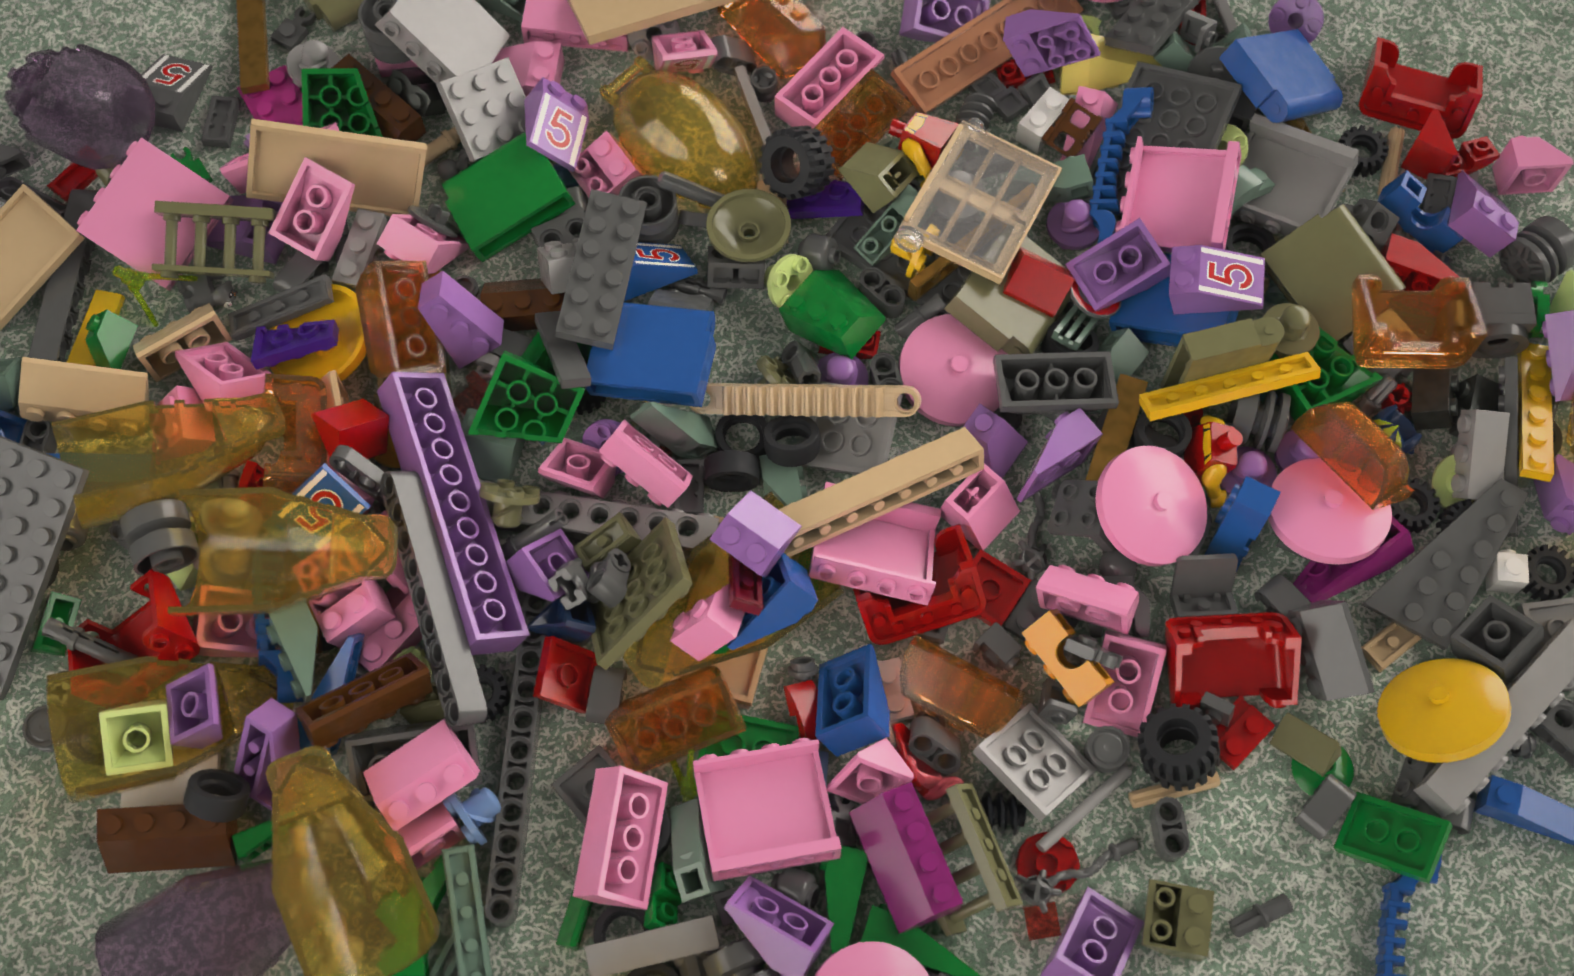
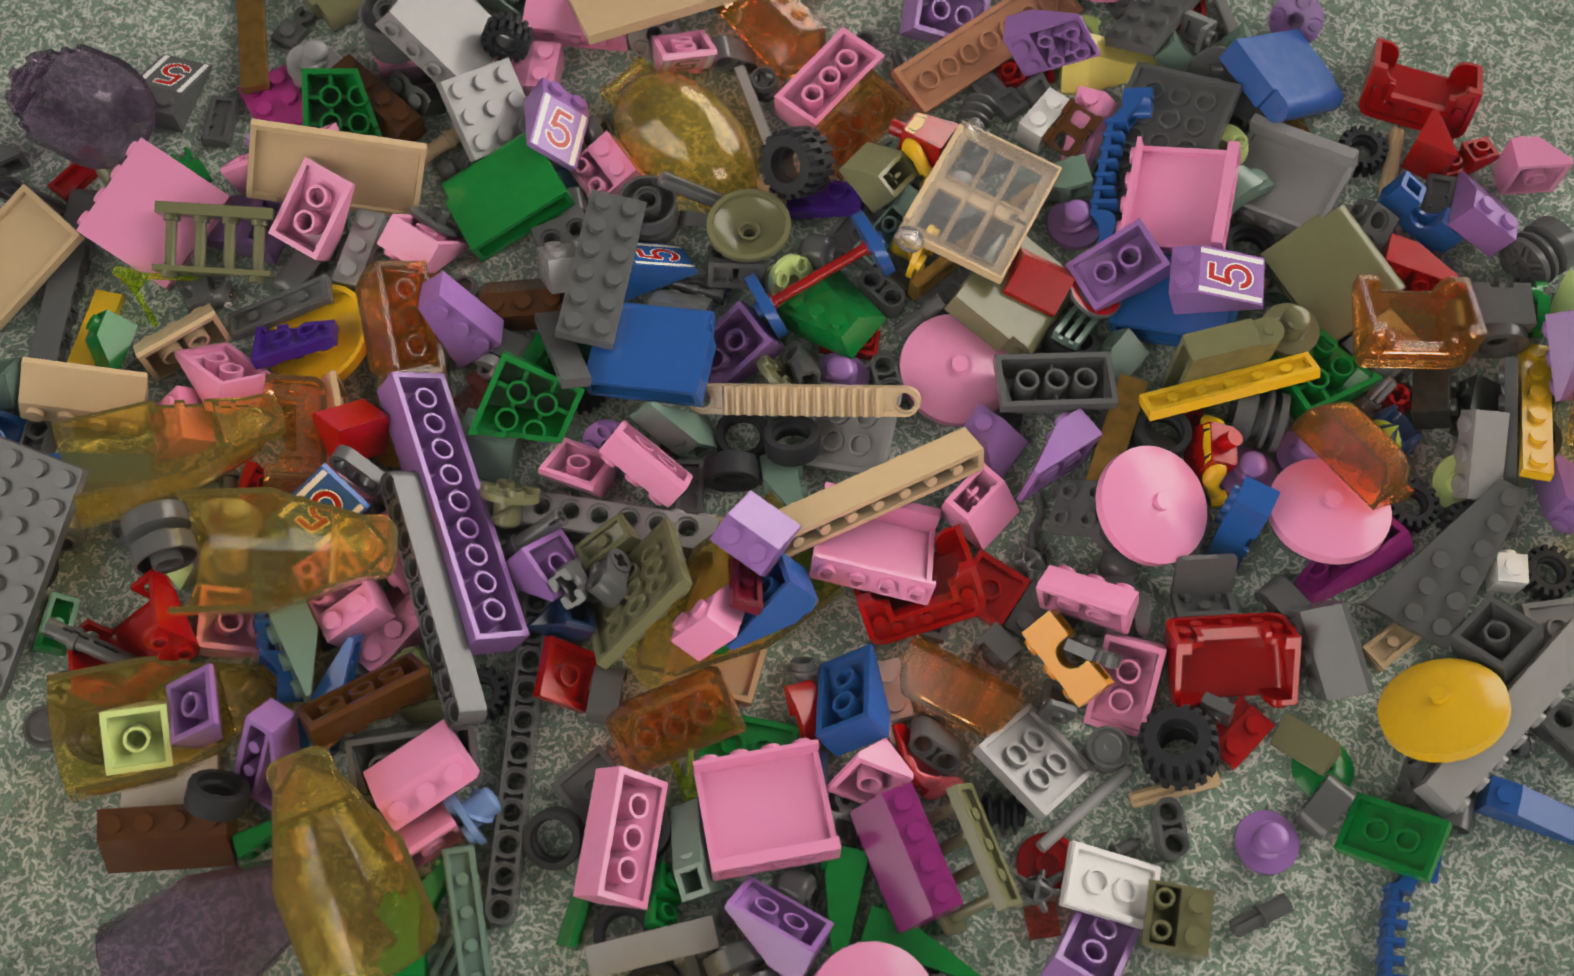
none -> black tyre [481,11,534,63]
none -> black tyre [522,806,585,871]
none -> dark grey piece [583,115,615,146]
none -> medium lavender slope [705,300,785,398]
none -> blue piece [744,210,896,339]
none -> white tile [1059,840,1162,930]
none -> medium lavender plate [1234,810,1299,875]

